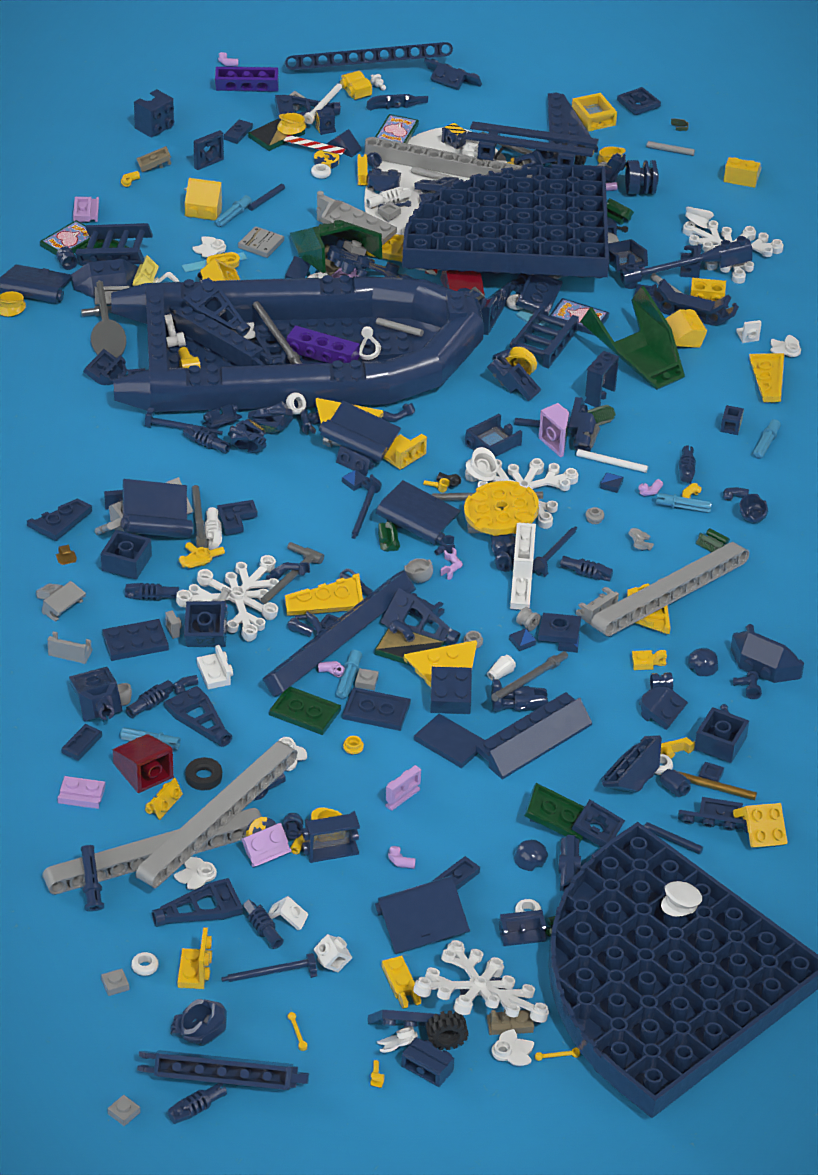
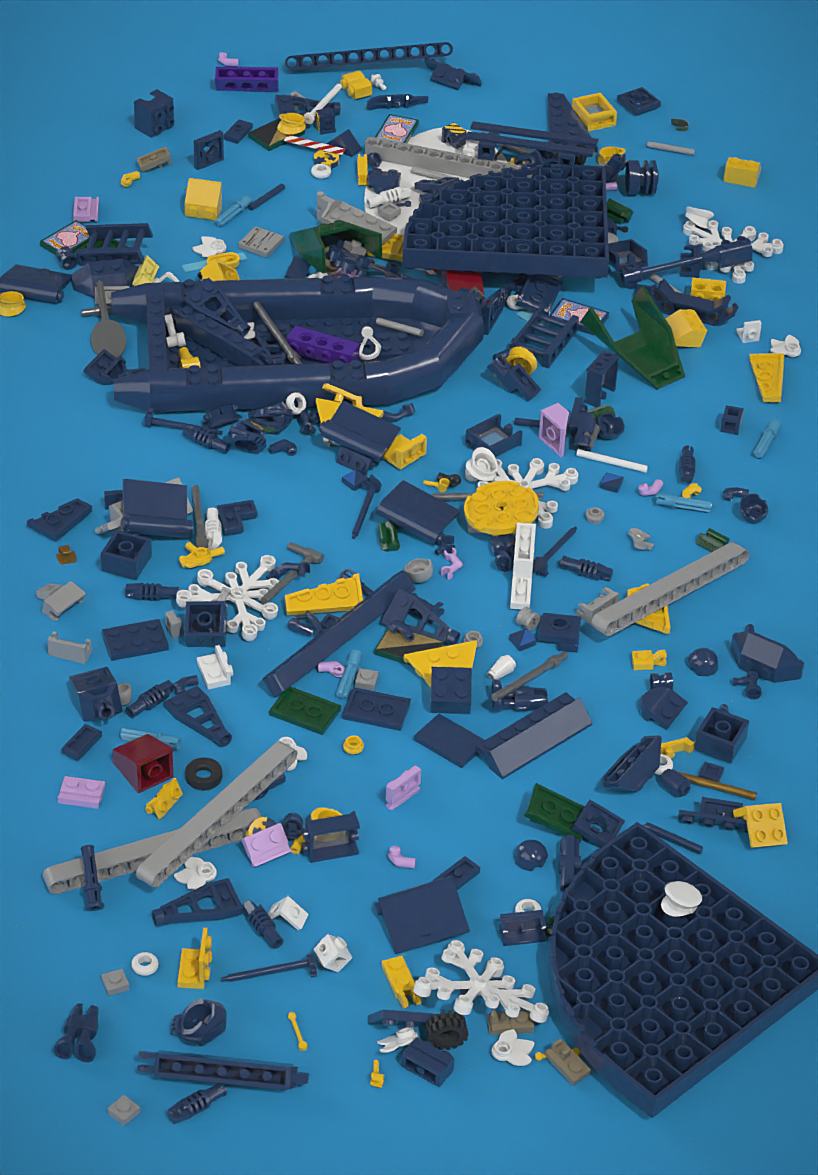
none -> dark blue piece [54,1003,99,1062]
none -> dark blue arm [270,439,297,456]
none -> yellow piece [322,383,363,407]
none -> dark tan plate [544,1039,591,1086]
none -> dark blue hair [596,412,625,439]

